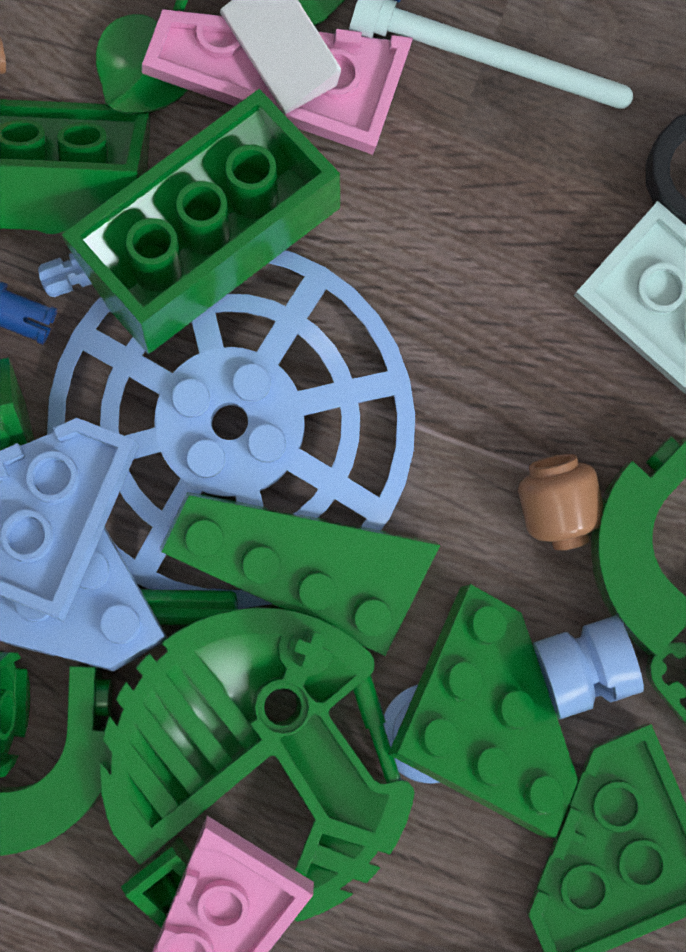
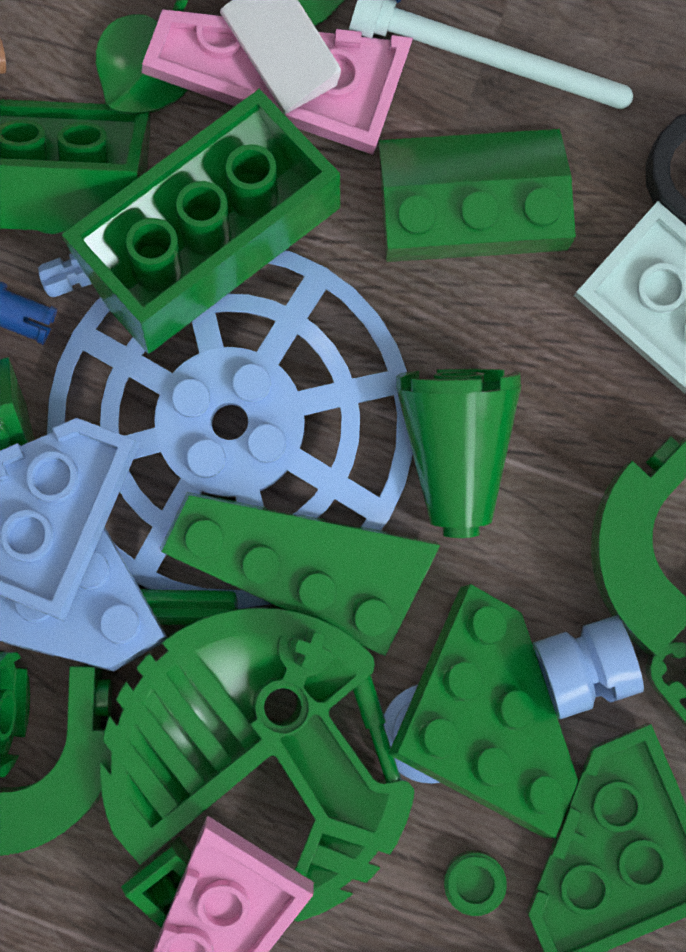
nougat head [518,454,603,550] -> none
none -> green slope [378,129,576,262]
none -> green cone [396,368,522,538]
none -> green tile [443,850,507,916]

